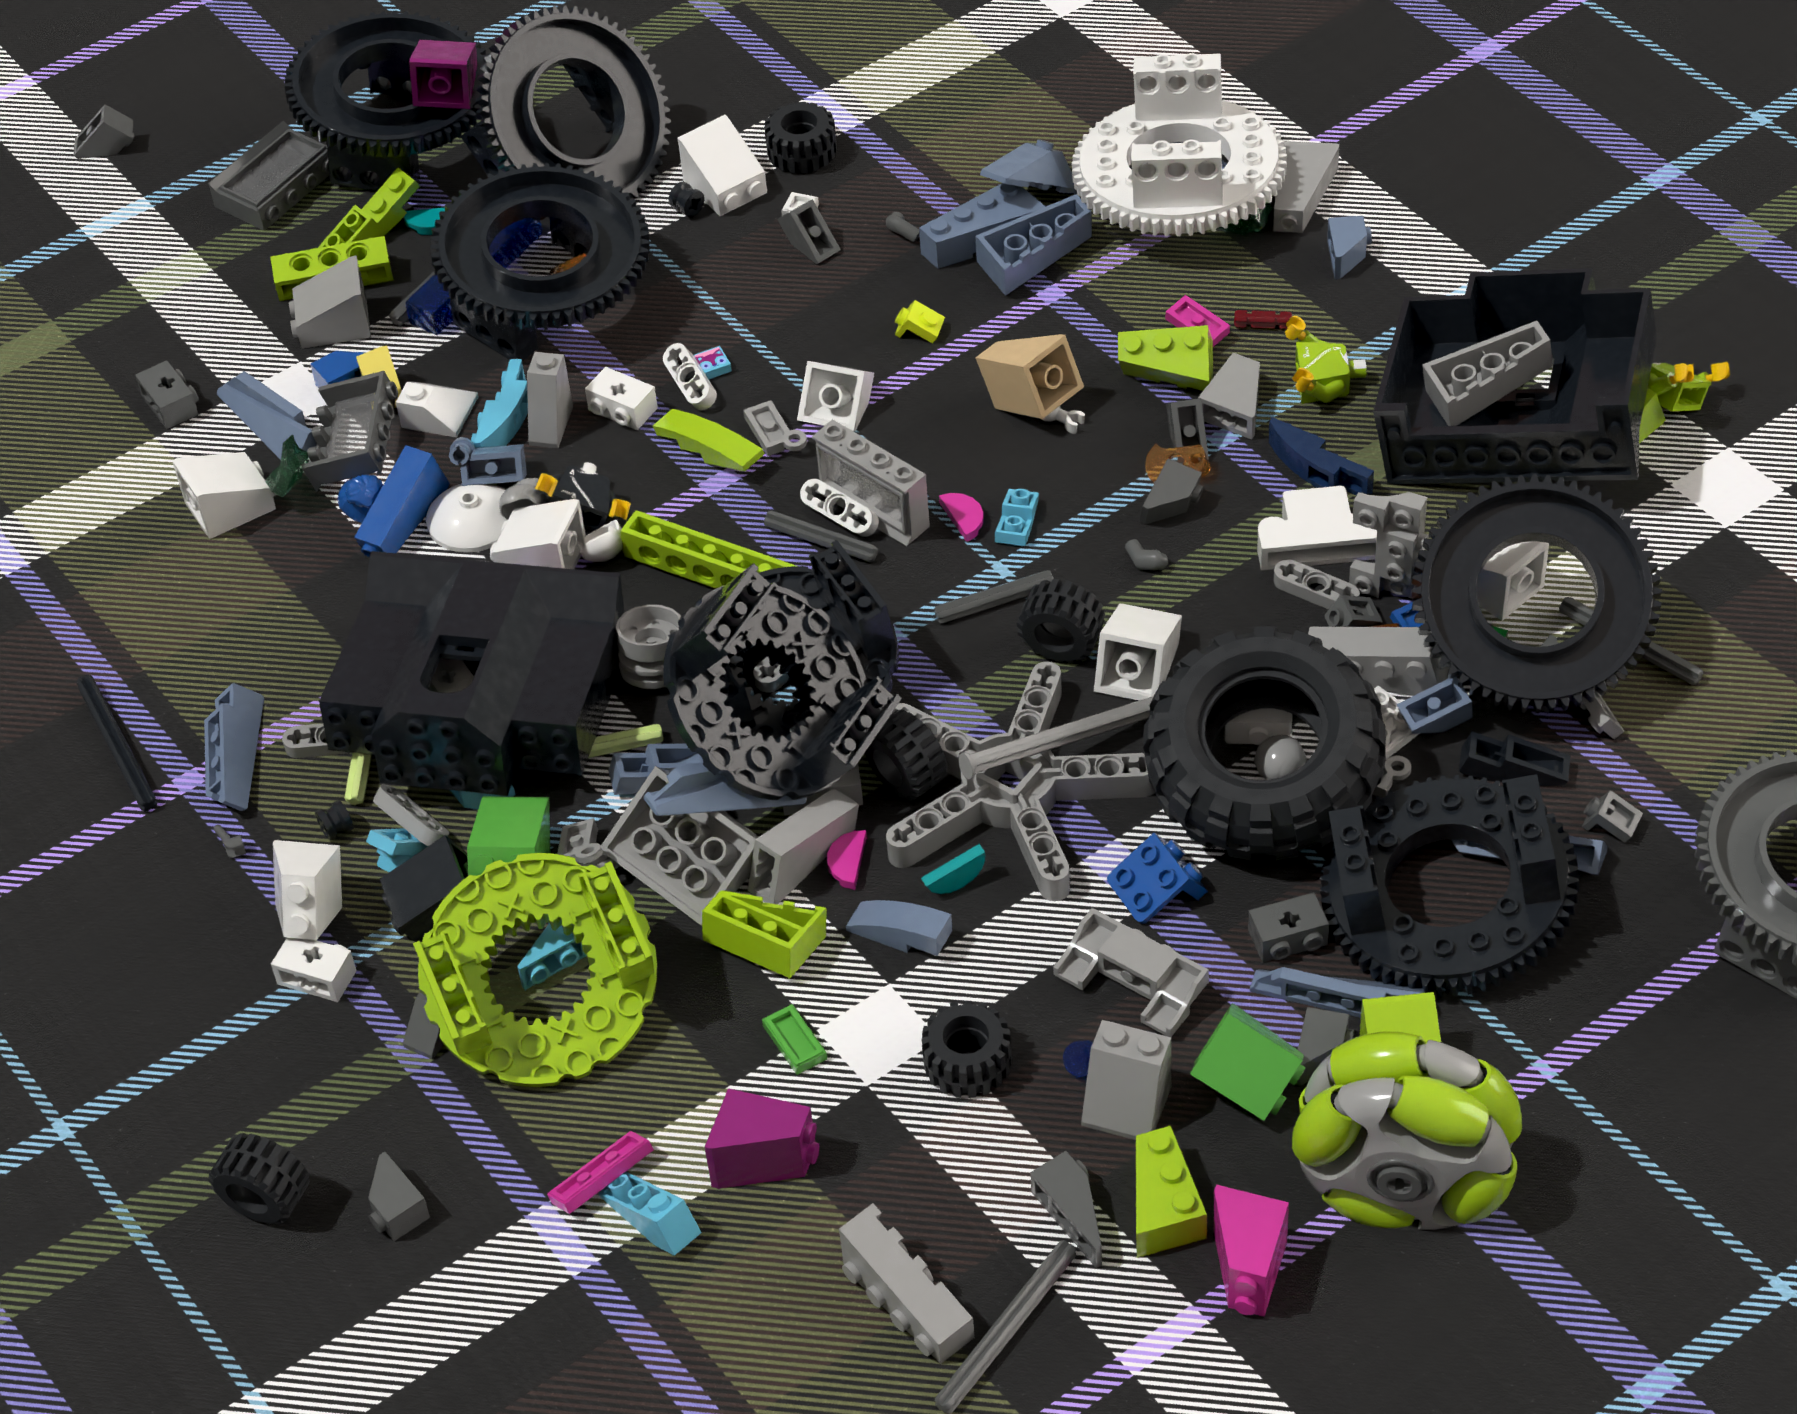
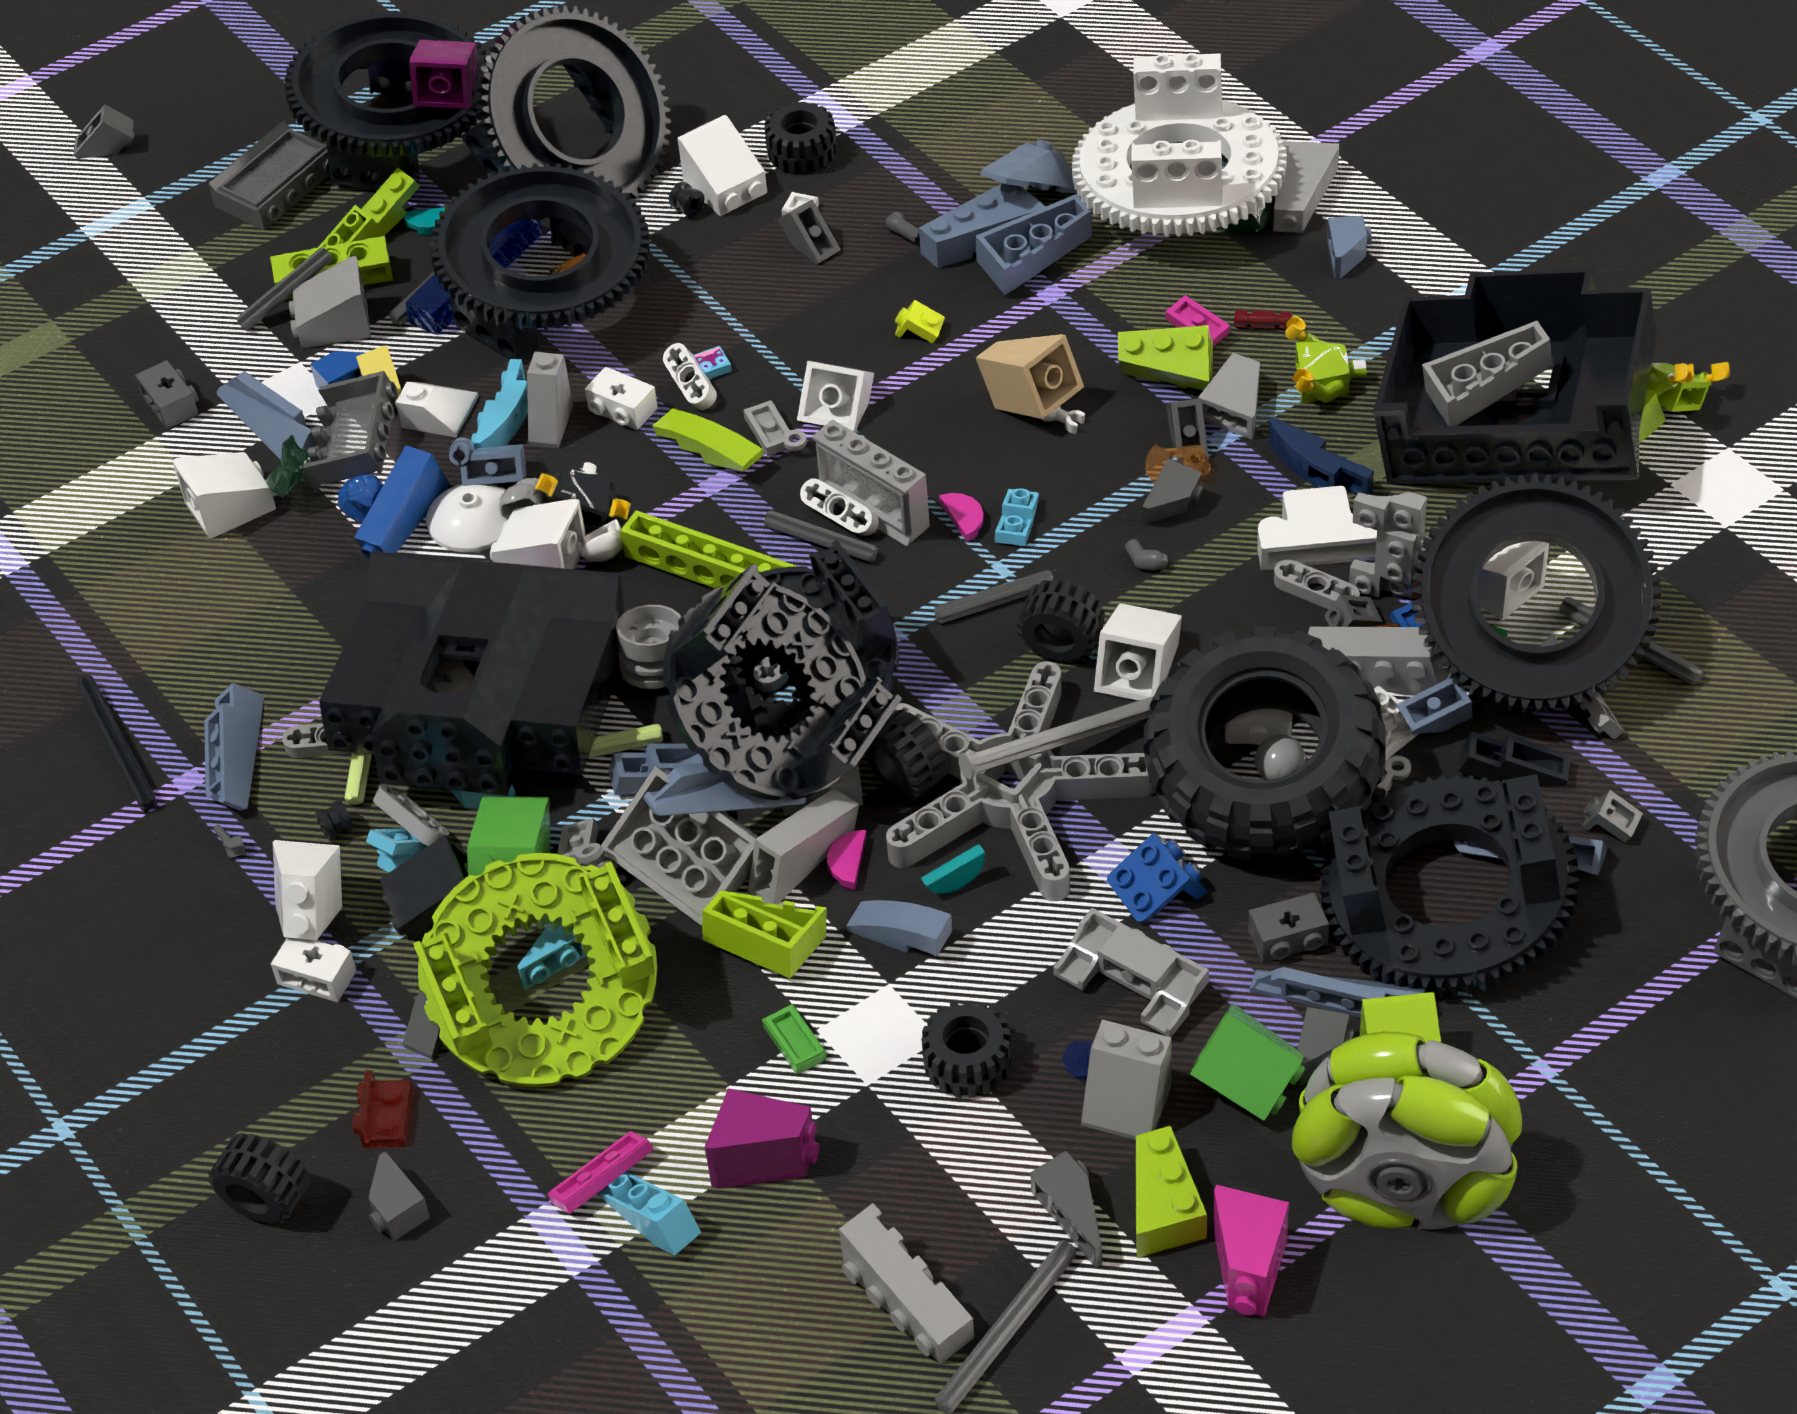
none -> dark grey axle [236,247,333,331]
none -> clear red bracket [353,1070,413,1148]

